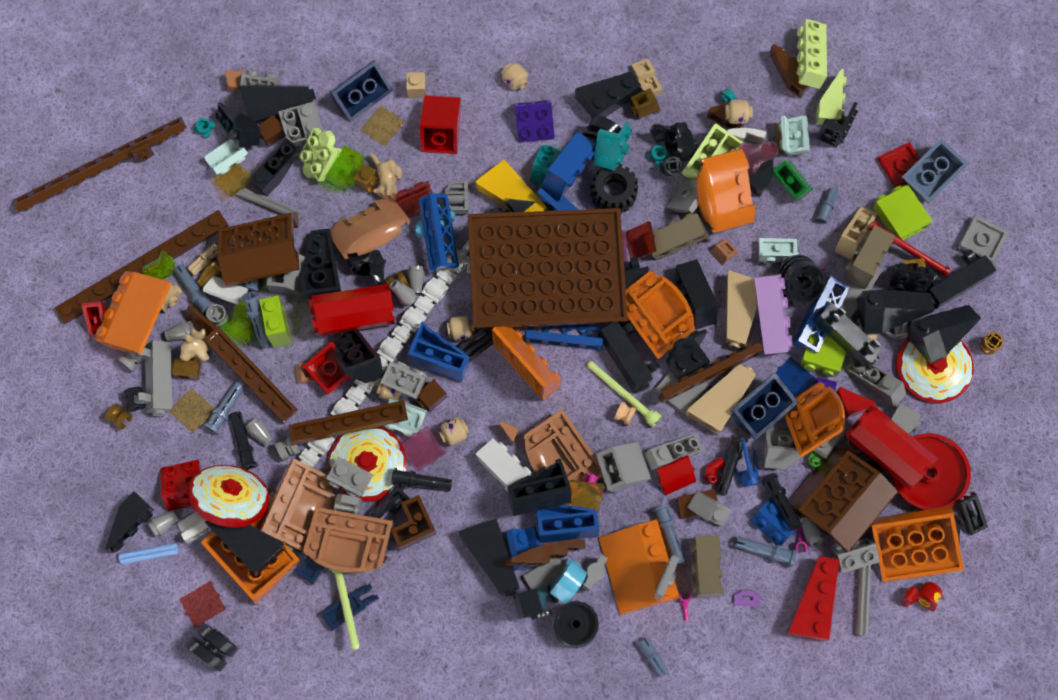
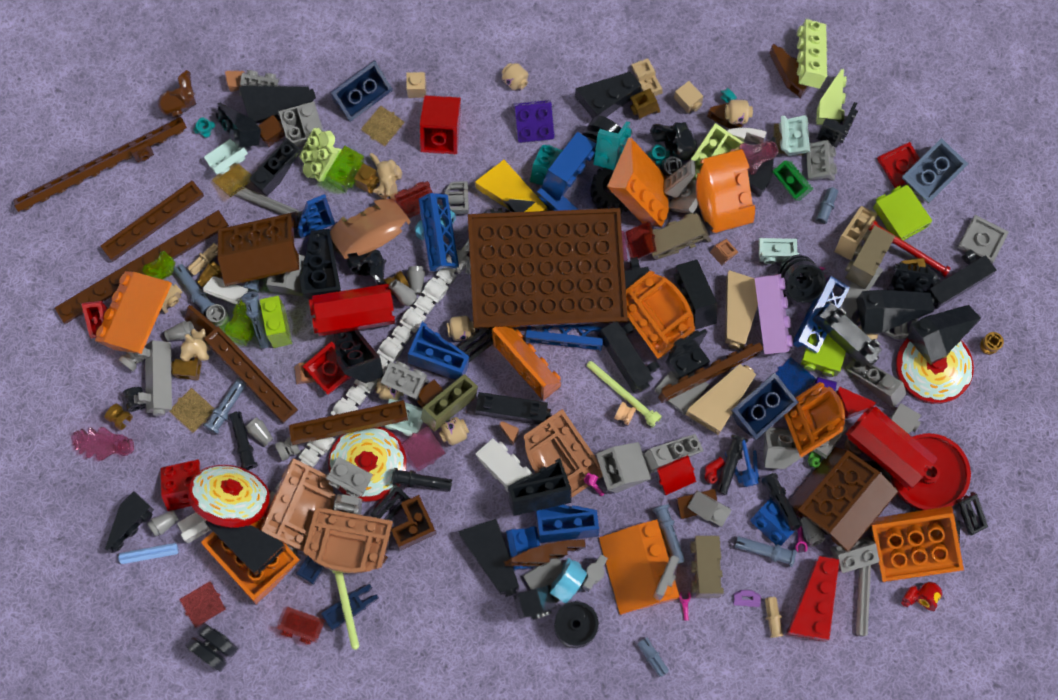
clear yellow piece [565,480,604,513] -> none
none -> clear pink plant [71,427,134,461]
none -> reddish brown plate [100,180,204,262]
none -> reddish brown head [158,70,197,118]
none -> clear red bracket [277,607,325,645]
none -> blue wedge [297,194,335,238]
none -> olive brick [421,374,478,432]
none -> black brick [476,392,551,424]
none -> orange slope [607,138,669,227]
none -> light grey slope [664,160,695,198]
none -> tan brick [674,81,703,114]
none -> tan axle [765,597,783,638]
none -> light grey bracket [807,140,837,181]

